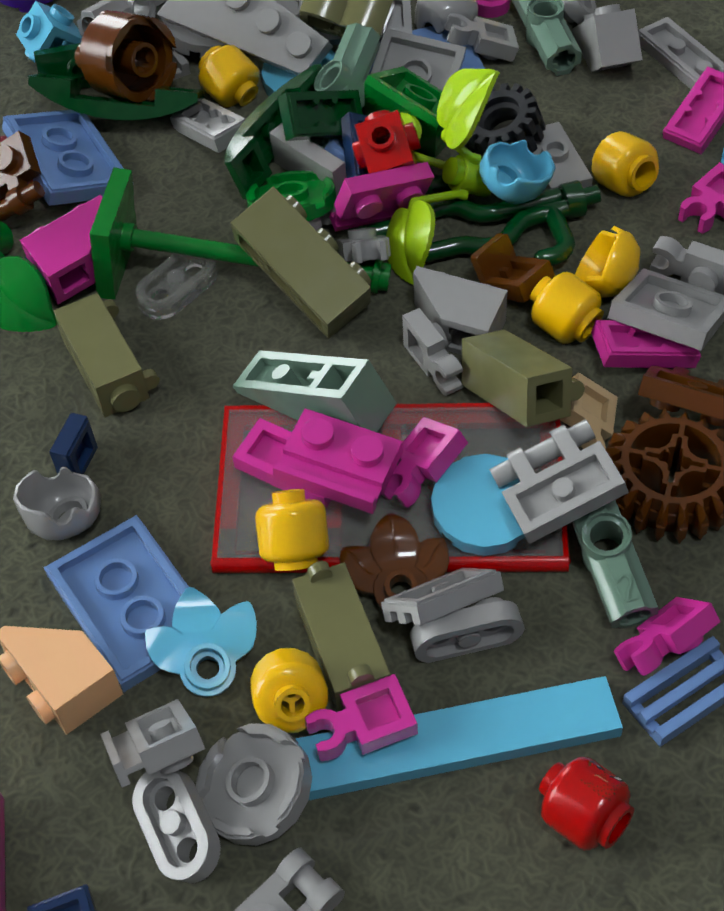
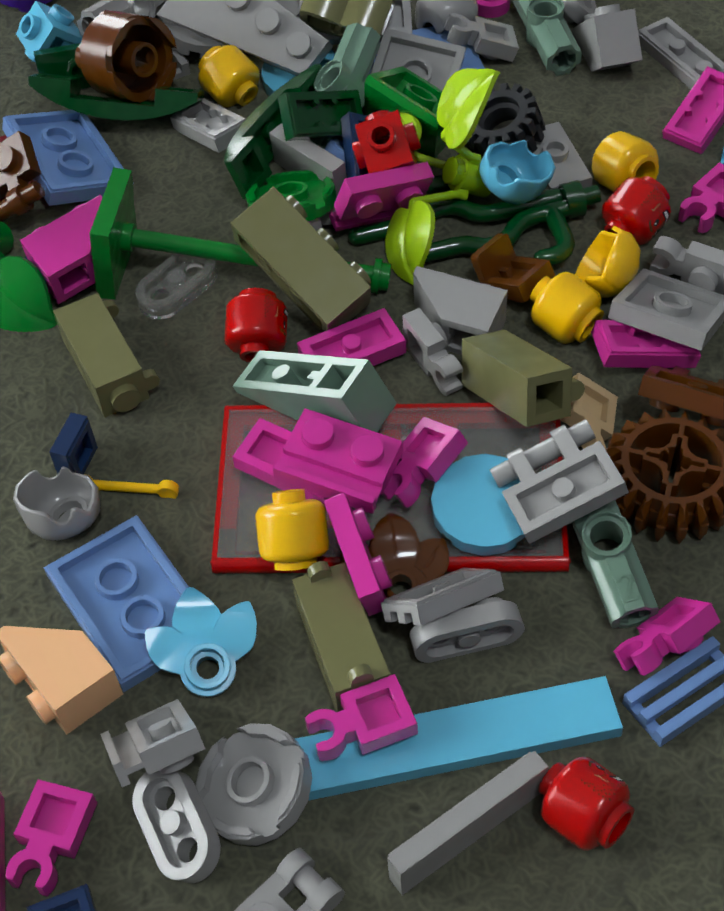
yellow head [250,648,328,733] -> none
light grey plate [337,228,391,263] -> none
none -> dark pink plate [5,779,97,897]
none -> yellow hinge [84,474,179,499]
none -> red head [224,287,288,362]
none -> dark pink plate [297,308,406,366]
none -> dark pink plate [324,493,393,616]
none -> light grey tile [387,751,549,895]
none -> red head [602,176,671,245]

